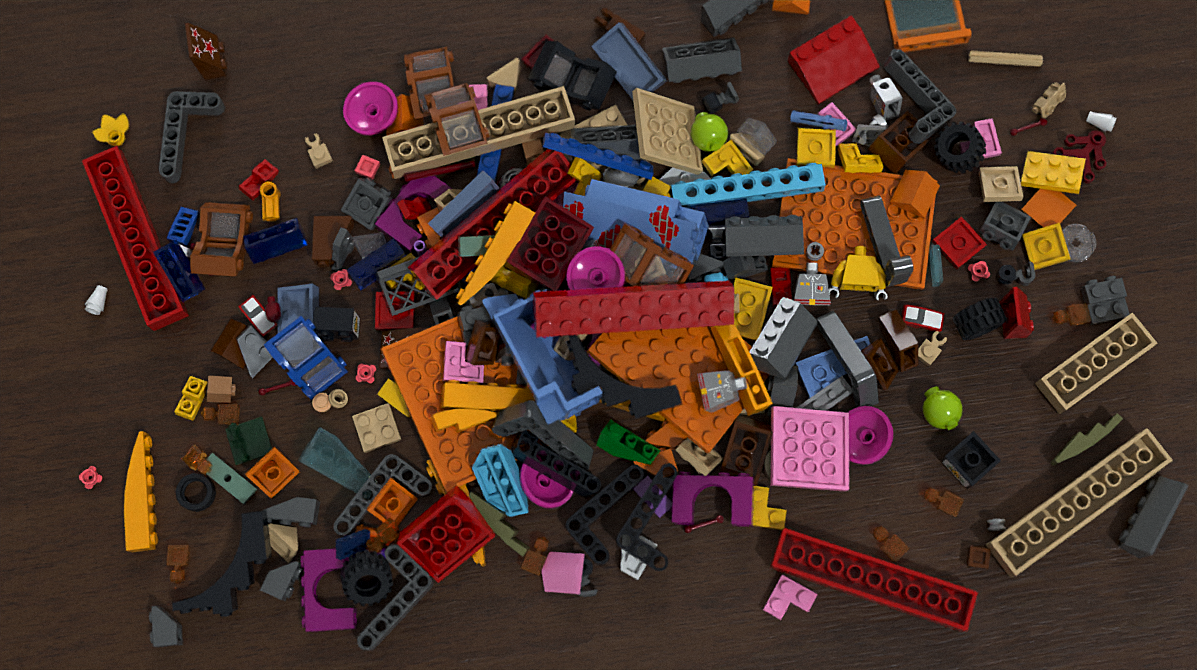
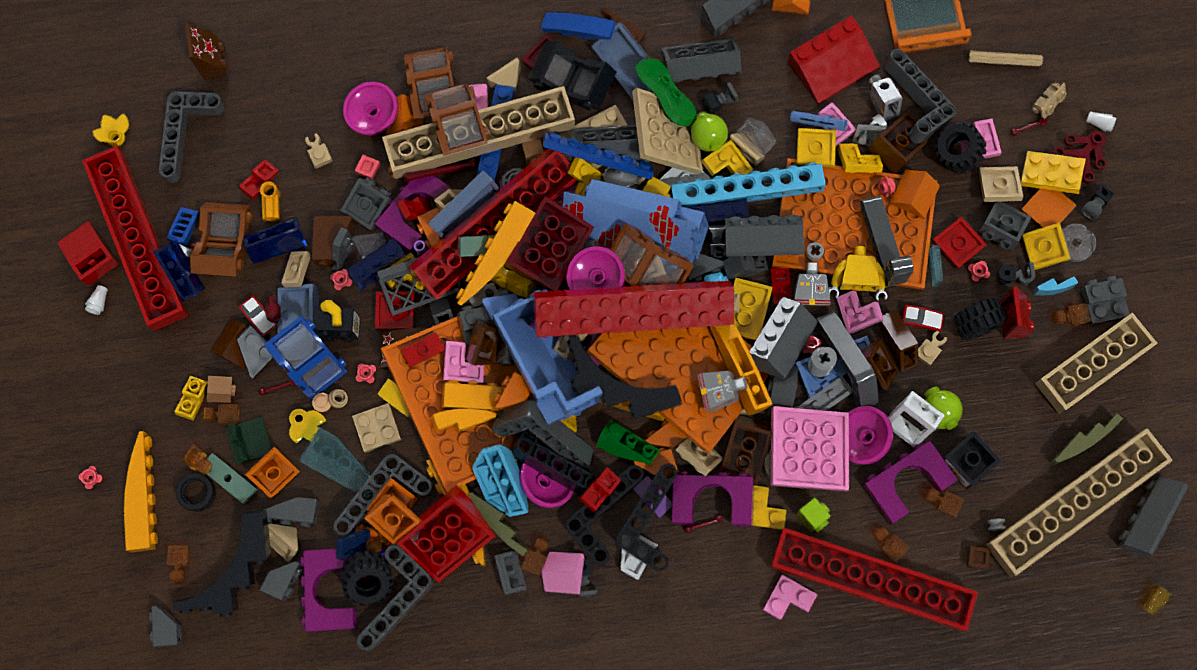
none -> red slope [57,221,120,286]
none -> tan plate [281,251,311,287]
none -> yellow plate [289,409,326,443]
none -> yellow arm [320,300,342,326]
none -> orange slope [364,494,421,544]
none -> red plate [401,333,445,368]
none -> orange slope [492,372,530,411]
none -> dark grey hinge [495,551,527,596]
none -> blue slope [541,12,616,39]
none -> red slope [579,467,621,512]
none -> green plate [635,58,696,127]
none -> lime brick [796,498,830,533]
none -> coral plate [801,336,822,354]
none -> light grey piece [808,347,837,377]
none -> bright pink plate [837,291,884,334]
none -> magenta arch [863,441,958,525]
none -> coral plate [878,176,895,198]
none -> white window [888,391,944,447]
none -> medium azure slope [1032,277,1078,296]
none -> dark grey leg [1079,185,1115,222]
none -> clear yellow cone [1143,585,1172,616]

